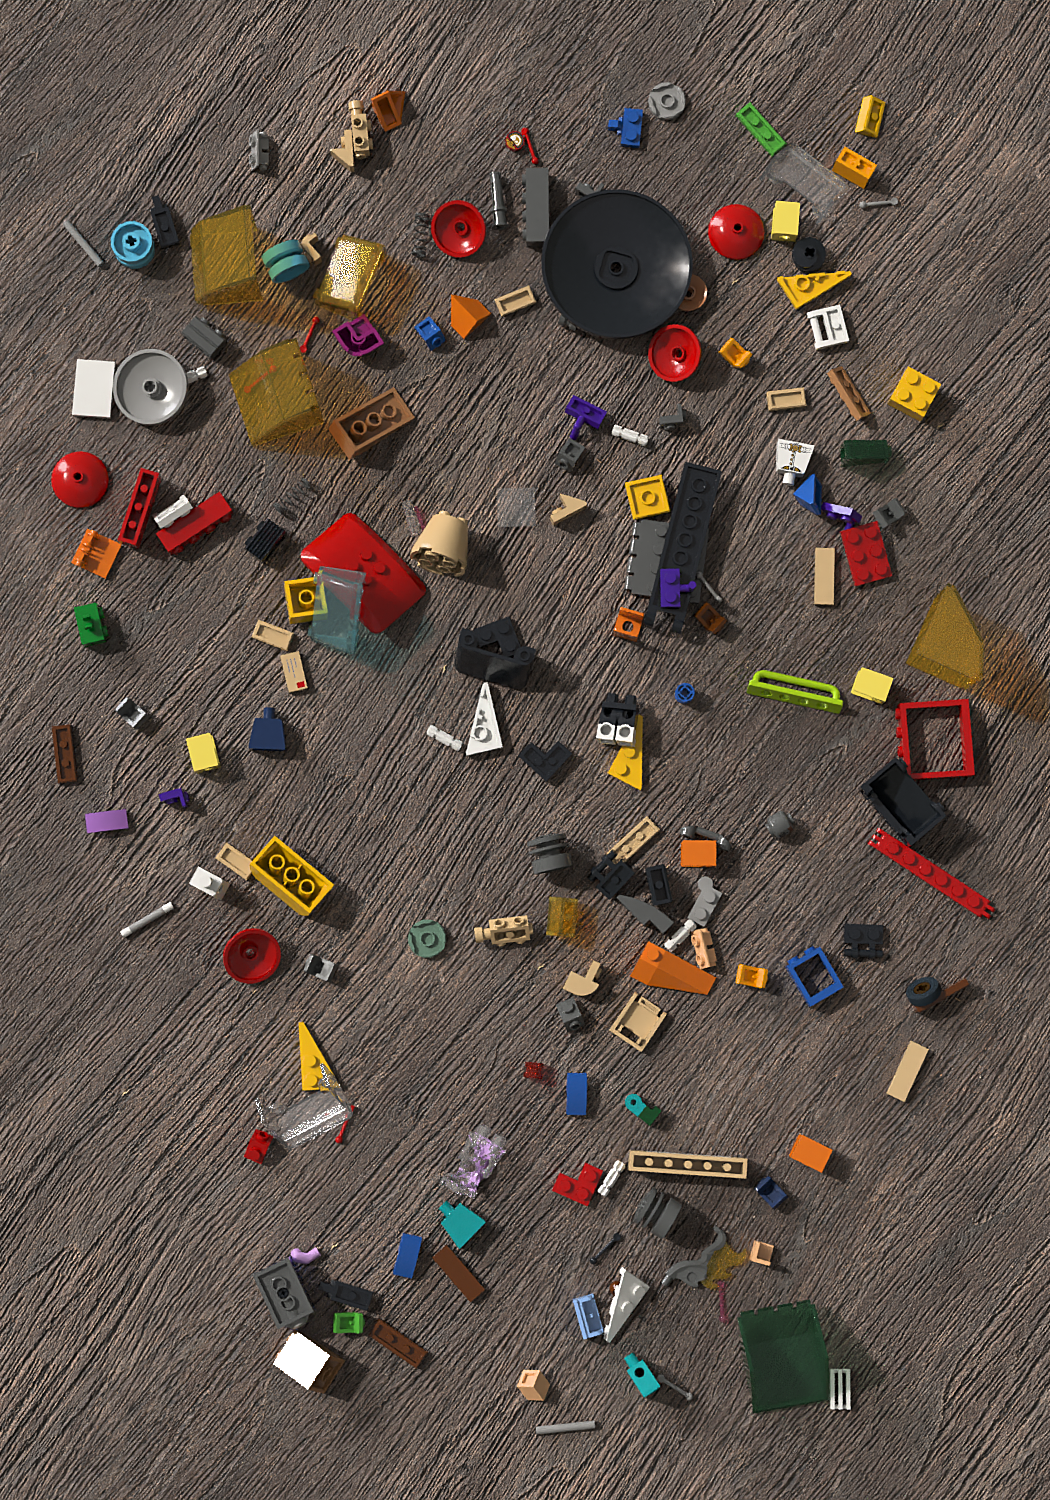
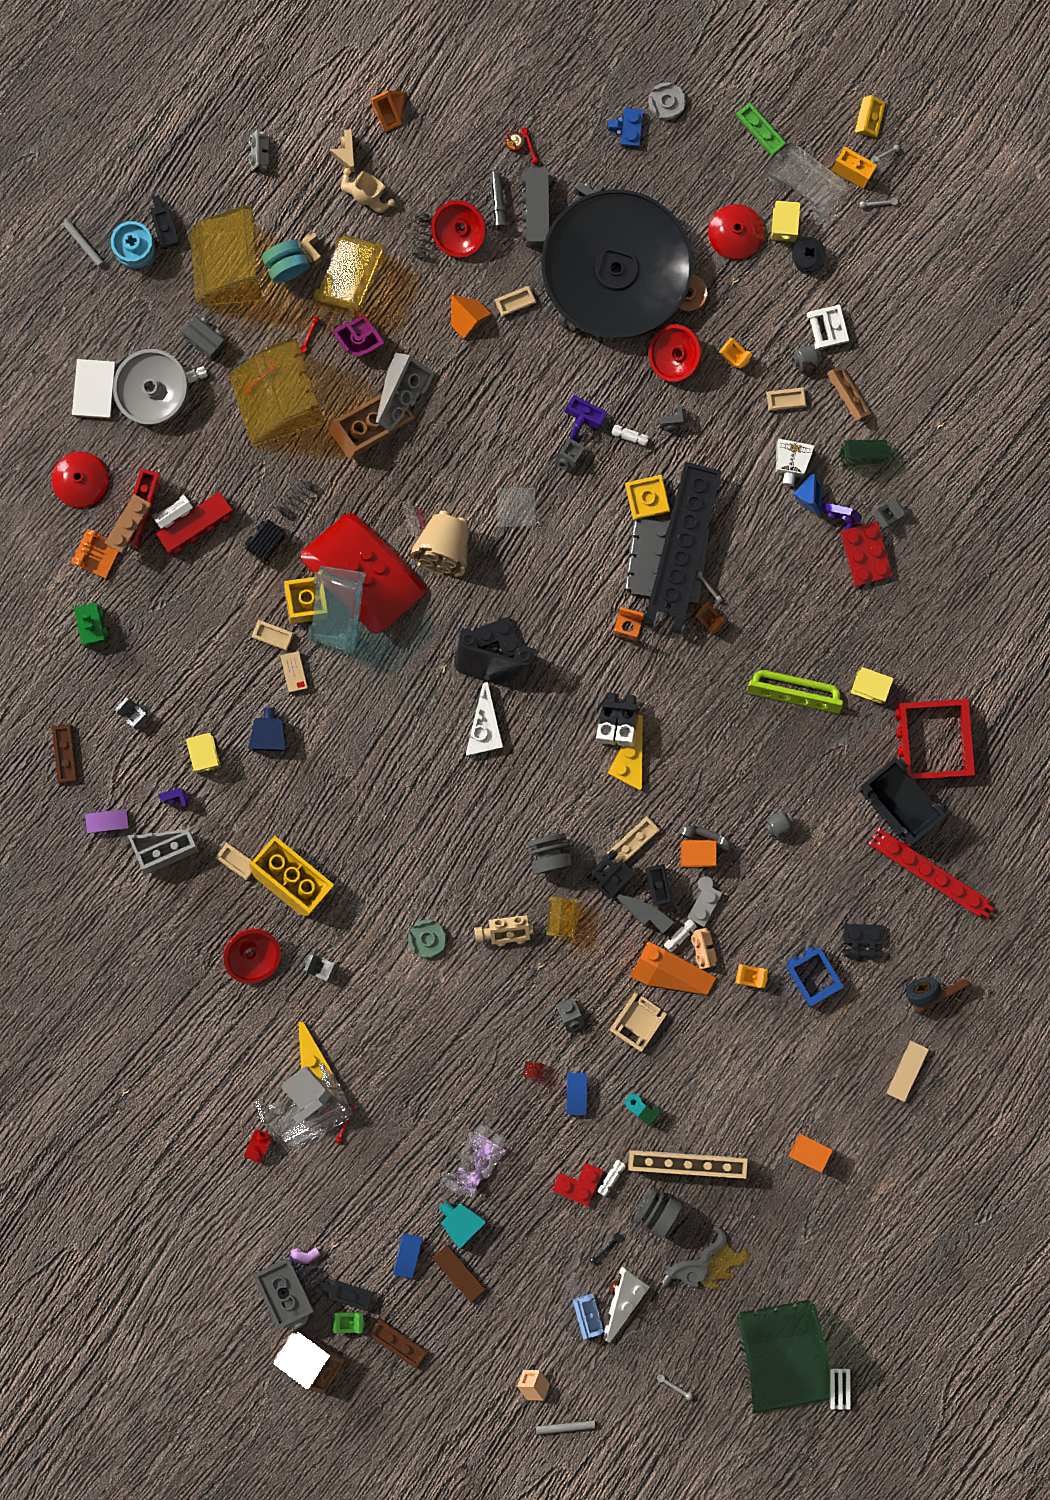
light grey bar [120,902,174,938] -> none
white torso [189,866,230,900] -> none
tan brick [348,100,373,159] -> none
blue bracket [414,316,446,351] -> none
white axle [427,725,463,751] -> none
black plate [518,741,572,782] -> none
tan slope [550,494,587,526] -> none
tan brick [563,960,602,996] -> none
teal torso [624,1352,662,1398] -> none
dark purple plate [660,569,696,608] -> none
blue wheel [675,683,695,704] -> none
clear pink hinge [717,1281,726,1322] -> none
light nougat panel [749,1240,774,1266] -> none
dark blue bracket [755,1176,788,1210] -> none
yellow wing [777,271,852,310] -> none
tan tile [814,548,835,606] -> none
yellow brick [887,366,941,422] -> none
clear yellow windscreen [905,583,984,690] -> none
none -> medium nougat plate [105,494,151,554]
none -> light grey wedge [128,829,199,875]
none -> light grey bracket [282,1066,332,1124]
none -> tan piece [341,168,395,213]
none -> light grey wedge [376,353,435,431]
none -> dark grey head [791,345,821,372]
none -> light grey hinge [871,145,900,164]

